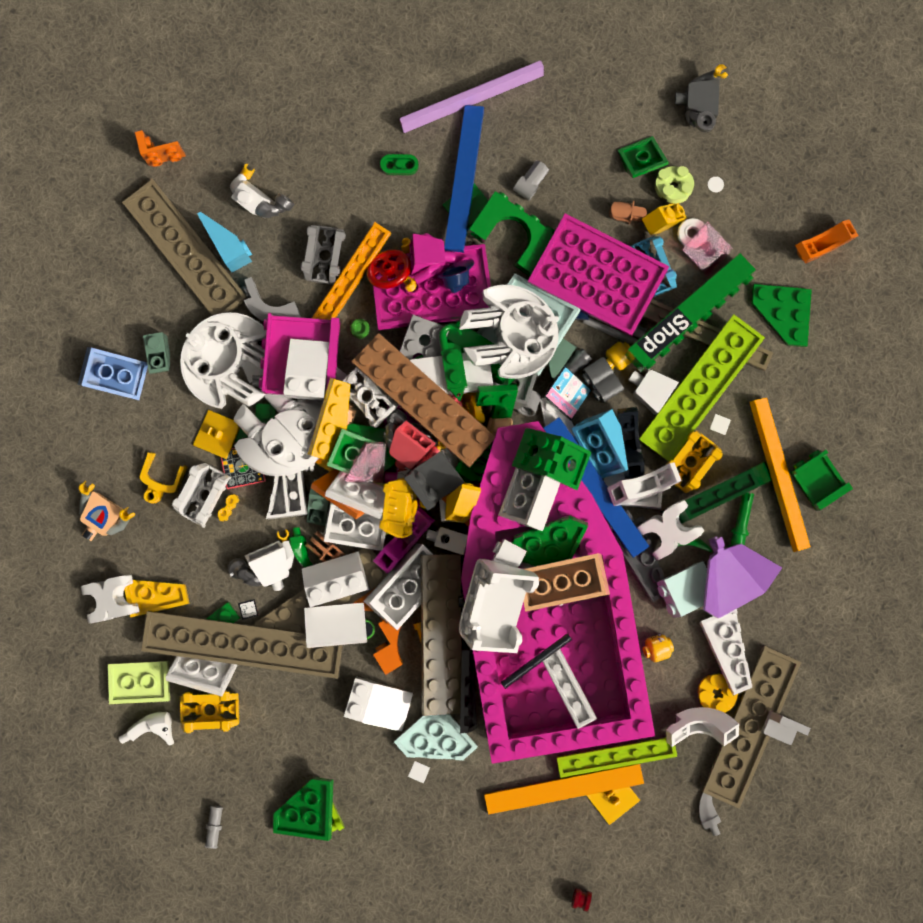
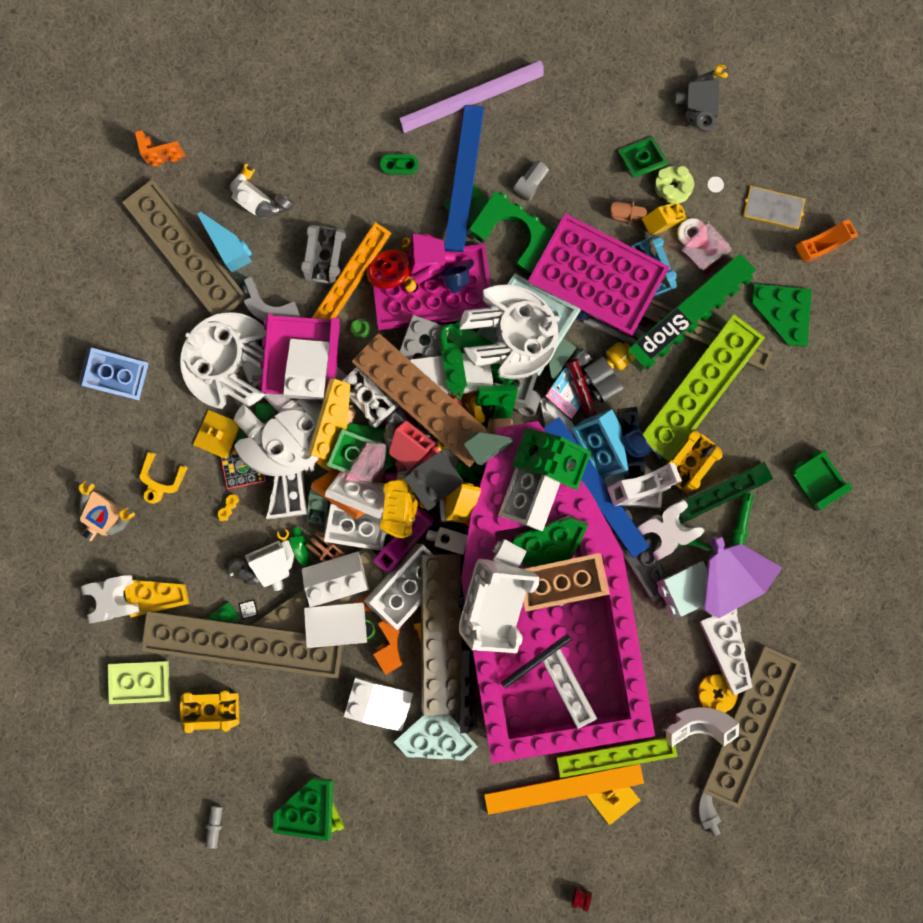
white animal [119,712,174,745] -> none
sand green slope [143,332,170,374] -> none
white tile [166,656,237,696] -> none
white piece [172,463,231,528] -> none
white sticker [408,761,430,783] -> none
white torso [628,370,679,415] -> none
yellow head [643,634,674,663] -> none
white sticker [710,414,731,435] -> none
light orange tile [750,398,811,552] -> none
light grey panel [761,710,811,745] -> none
none -> sand green slope [464,432,514,465]
none -> dark red pin [566,359,596,418]
none -> dark blue piece [621,422,661,459]
none -> flat silver piece [743,186,805,230]

